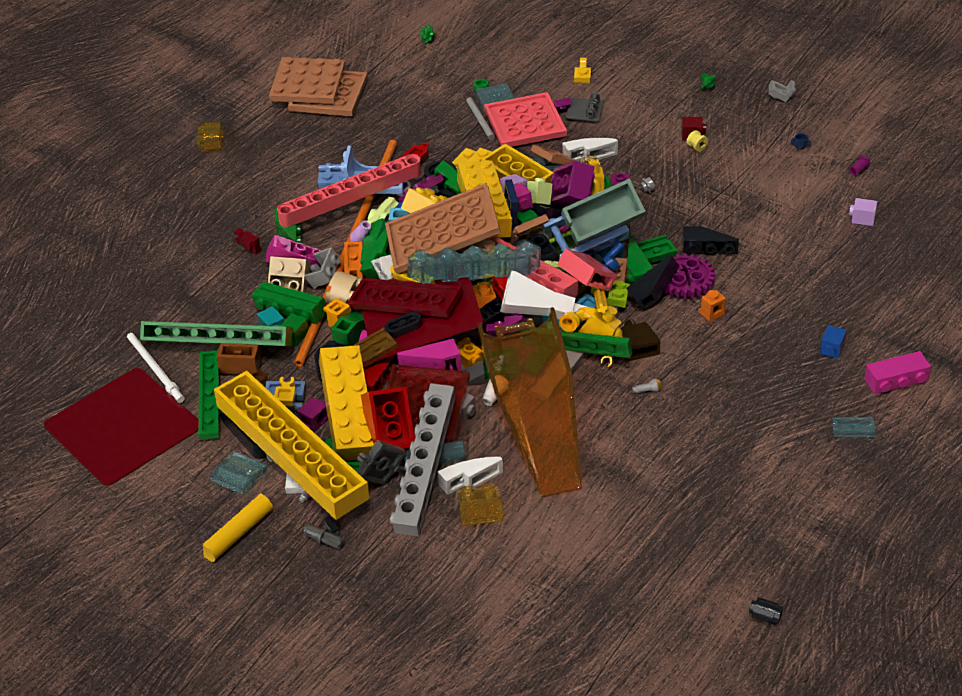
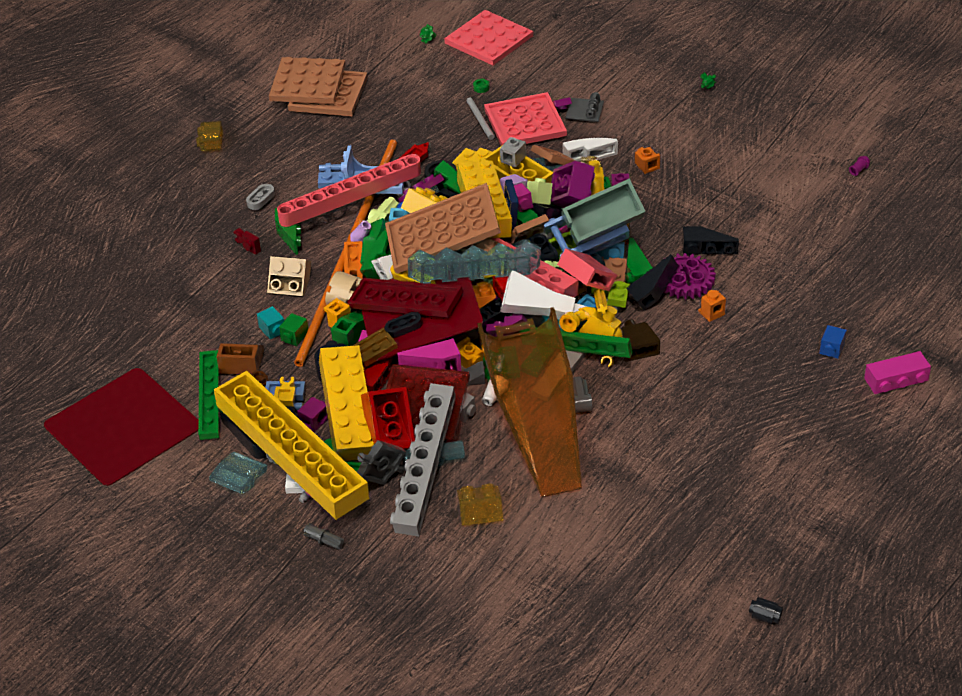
white bar [127,333,185,403] -> none
green brick [140,321,293,346] -> none
yellow brick [203,493,273,562] -> none
green brick [252,282,326,324] -> none
dark pink slope [266,235,321,266] -> none
light grey window [305,247,341,290] -> none
black piece [324,516,339,537] -> none
white slope [438,457,503,495] -> none
clear light blue plate [475,83,514,113] -> none
yellow plate [574,58,591,83] -> none
blue plate [603,242,624,272] -> none
light grey piece [632,378,662,393] -> none
green plate [637,235,677,263] -> none
light grey plate [640,177,656,194] -> none
dark red brick [681,117,706,141] -> none
light yellow wheel [687,130,708,152] -> none
light grey bracket [769,80,796,102] -> none
dark blue plate [791,133,811,149] -> none
clear light blue tile [832,417,875,437] -> none
lavender brick [849,198,877,226] -> none
none -> light grey plate [246,184,275,210]
none -> coral plate [444,10,533,65]
none -> light grey brick [500,137,527,167]
none -> dark grey piece [569,377,592,413]
none -> orange brick [635,147,660,174]

